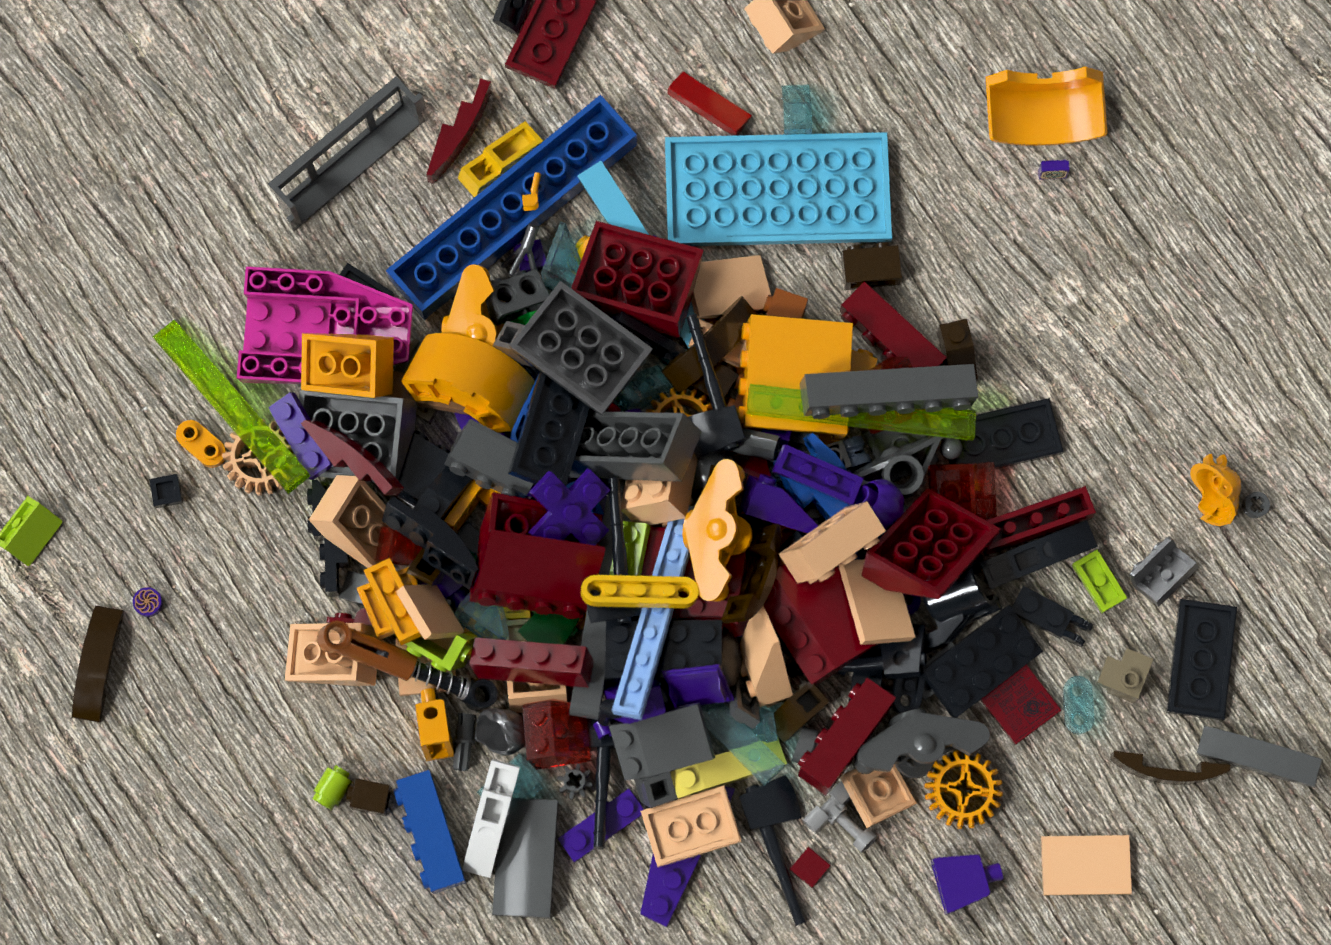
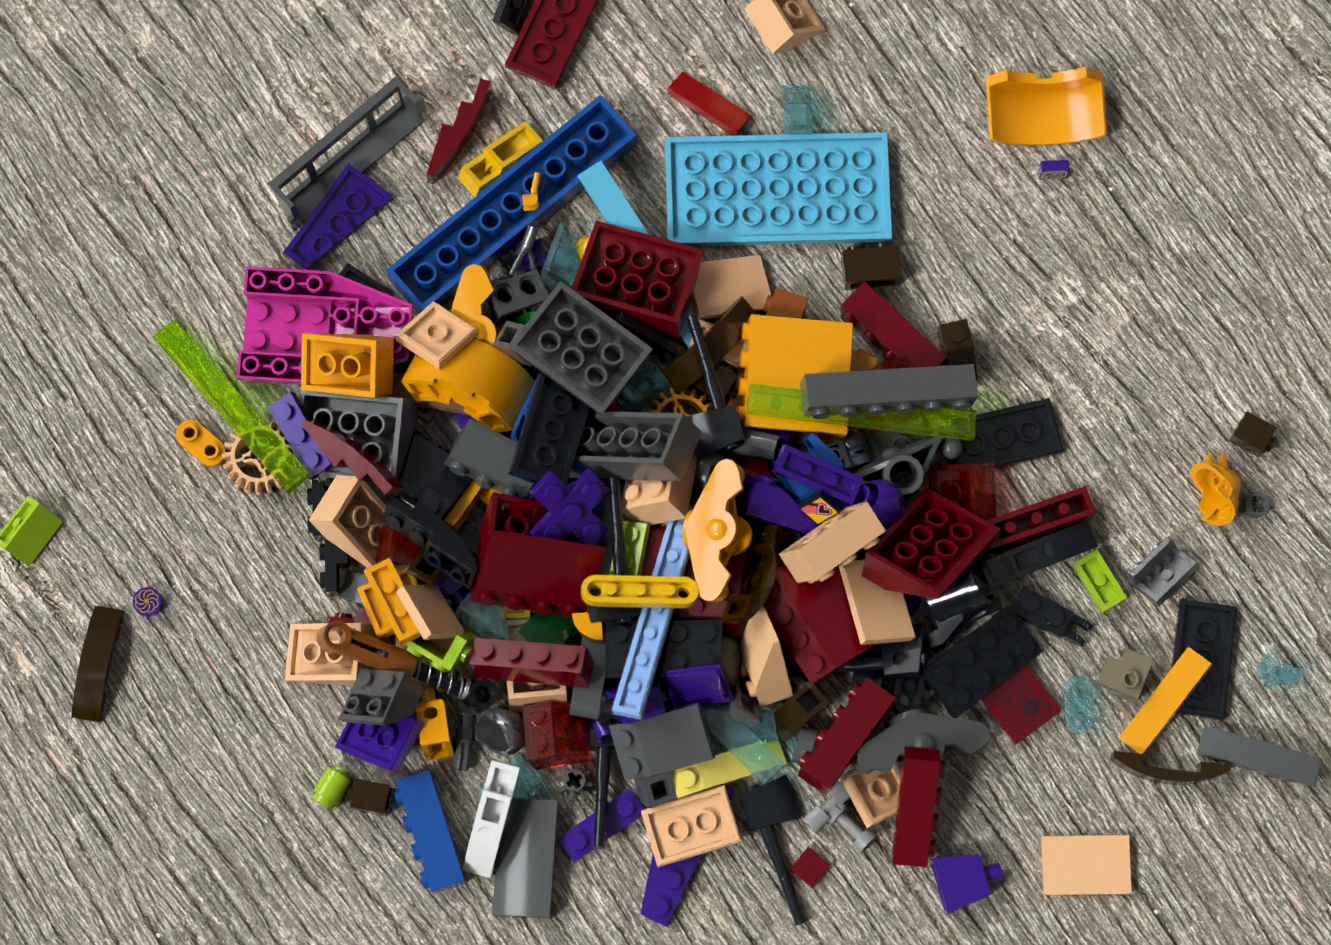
black plate [149,474,183,509] -> none
light orange gear [924,751,1003,829] -> none
none -> dark purple wing [282,163,393,270]
none -> dark purple tile [335,716,424,775]
none -> dark grey slope [338,668,423,726]
none -> light nougat tile [396,301,477,369]
none -> light orange tile [572,612,603,642]
none -> tile [799,489,840,525]
none -> dark red brick [892,746,945,868]
none -> light orange tile [1118,647,1213,756]
none -> dark brown brick [1229,411,1277,458]
none -> clear light blue bracket [1257,654,1304,687]

